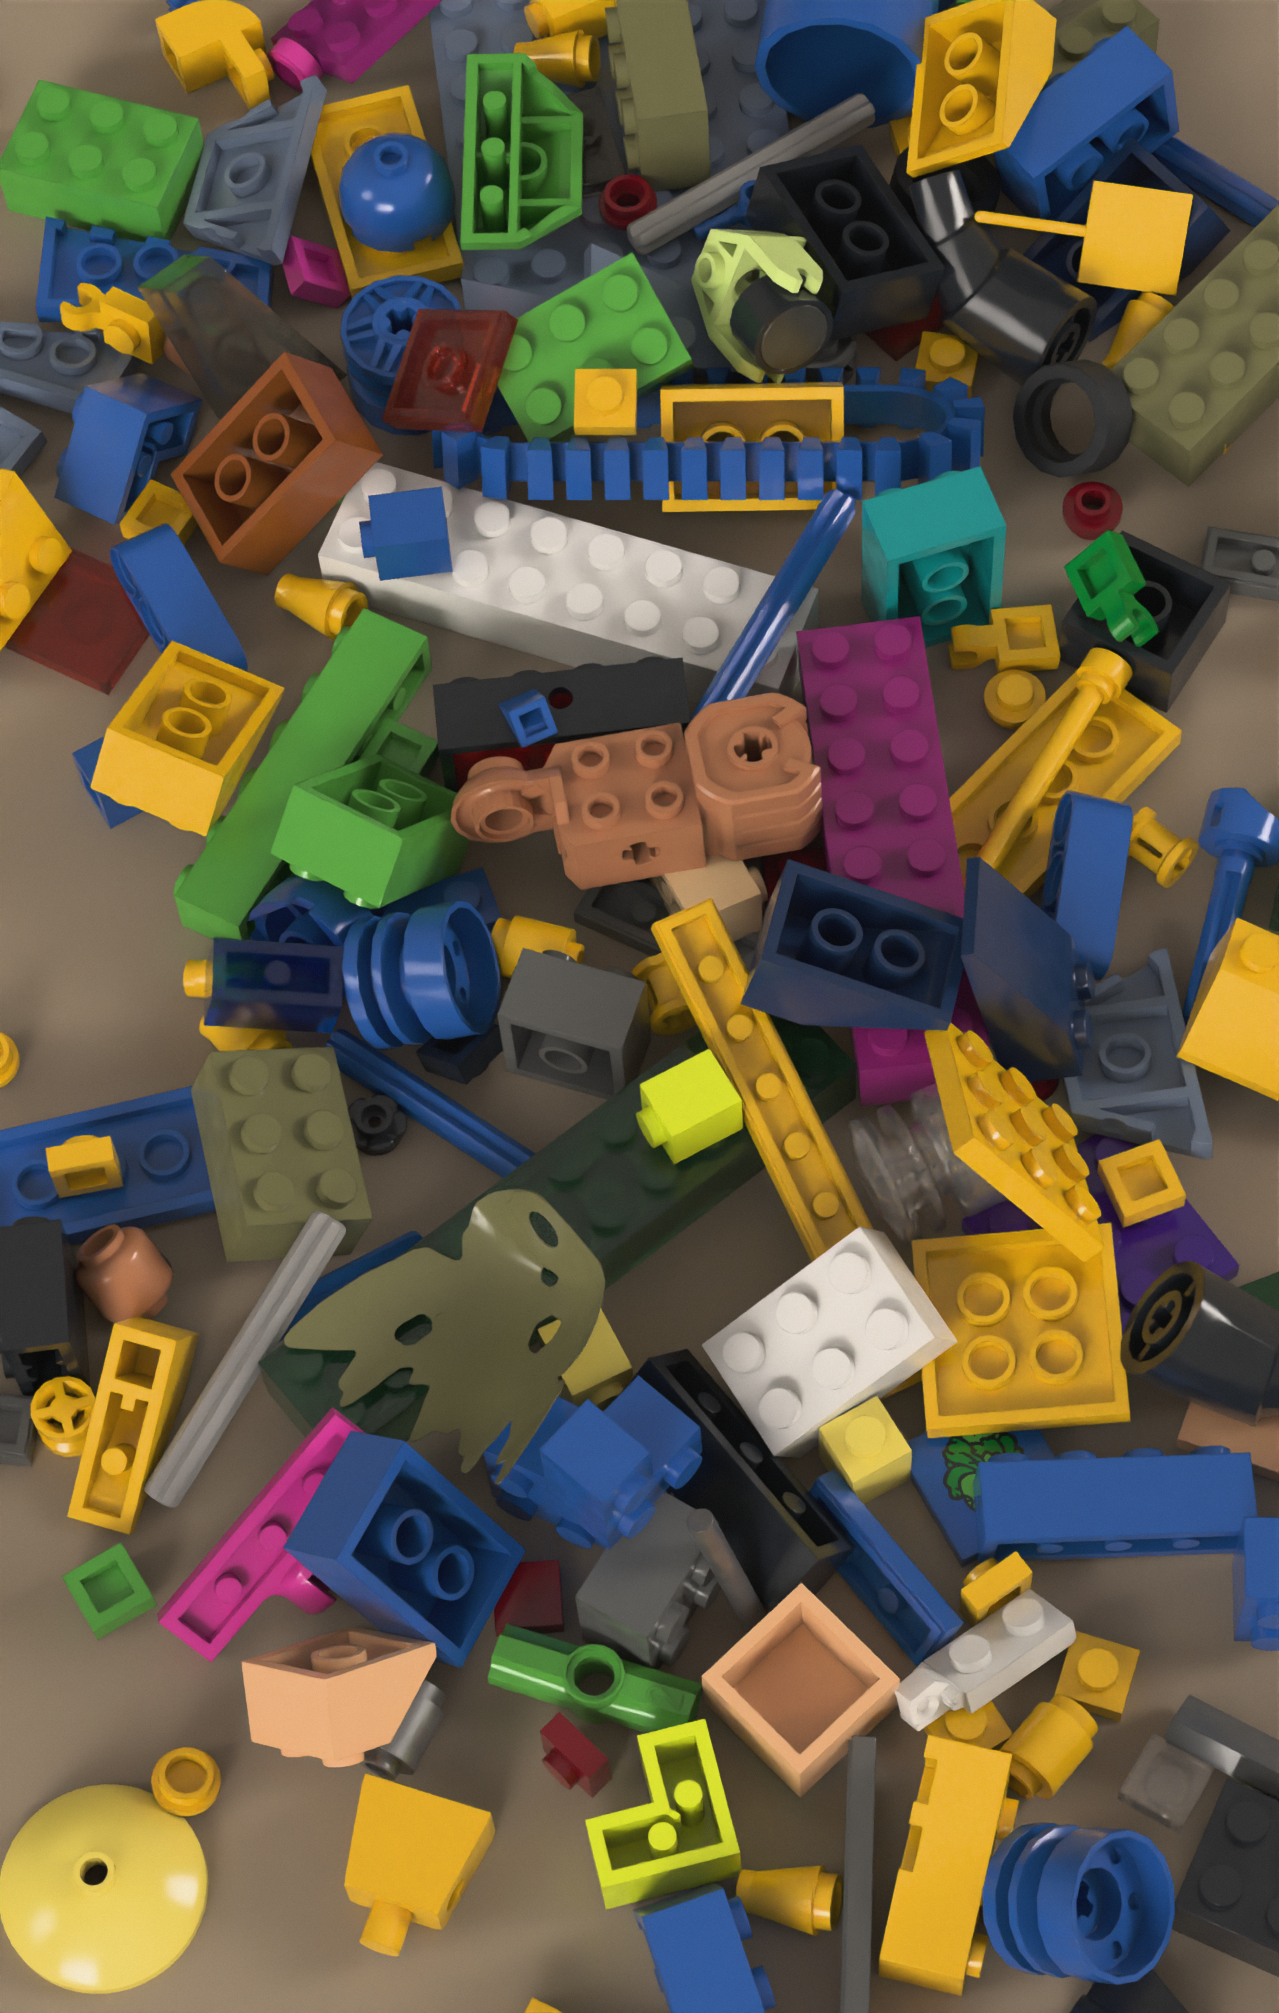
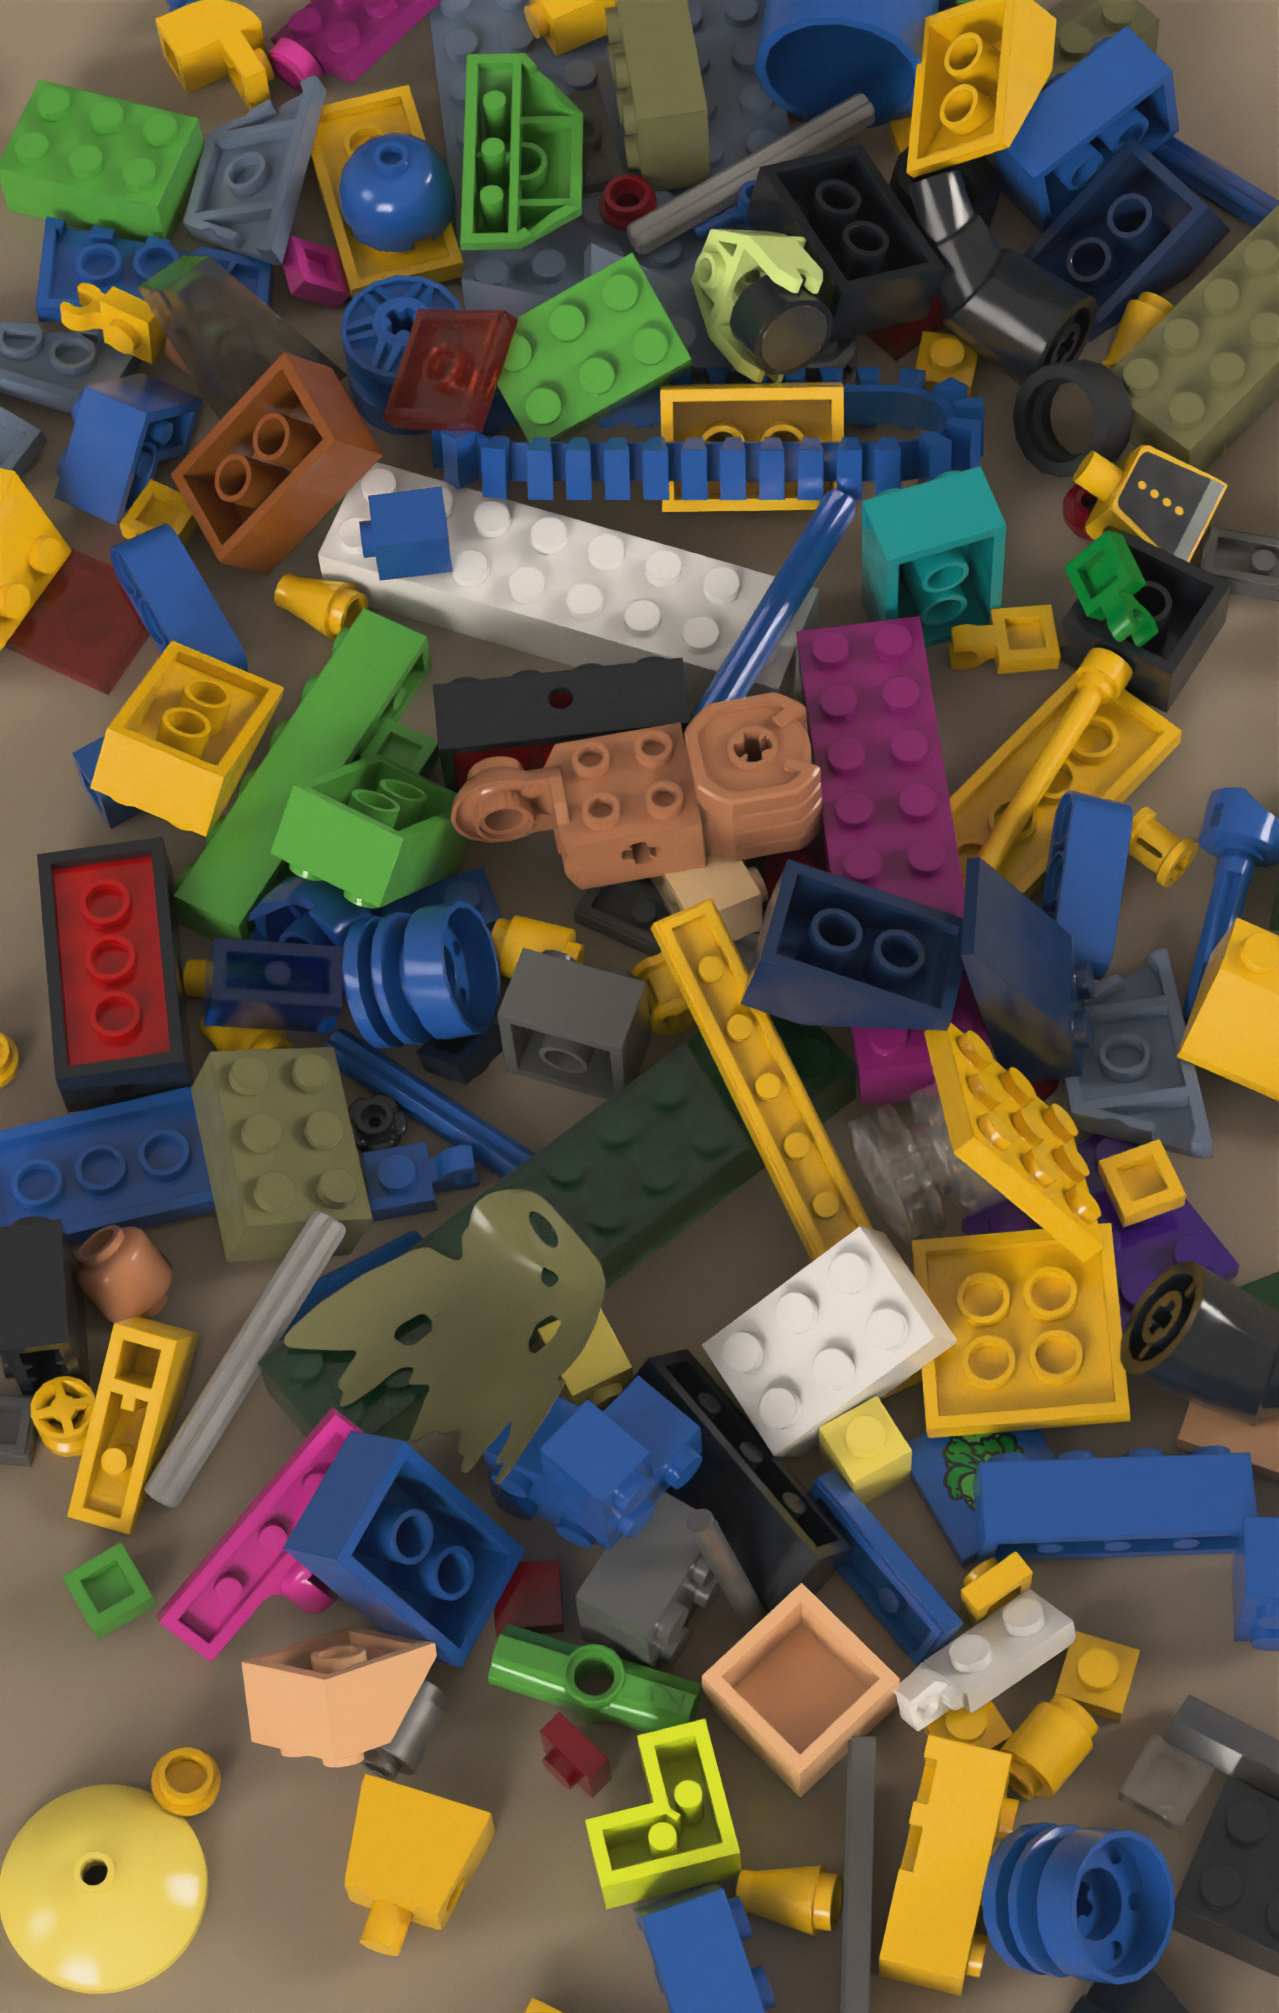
yellow plate [45,1135,124,1198] -> none
blue piece [498,689,558,748] -> none
yellow cone [513,29,601,88] -> none
yellow plate [574,369,638,435] -> none
neon yellow brick [636,1049,743,1164] -> none
yellow piece [974,180,1193,296] -> none
yellow plate [984,669,1046,730] -> none
none -> brick [37,837,194,1113]
none -> blue plate [362,1142,480,1221]
none -> torso [1073,445,1228,562]

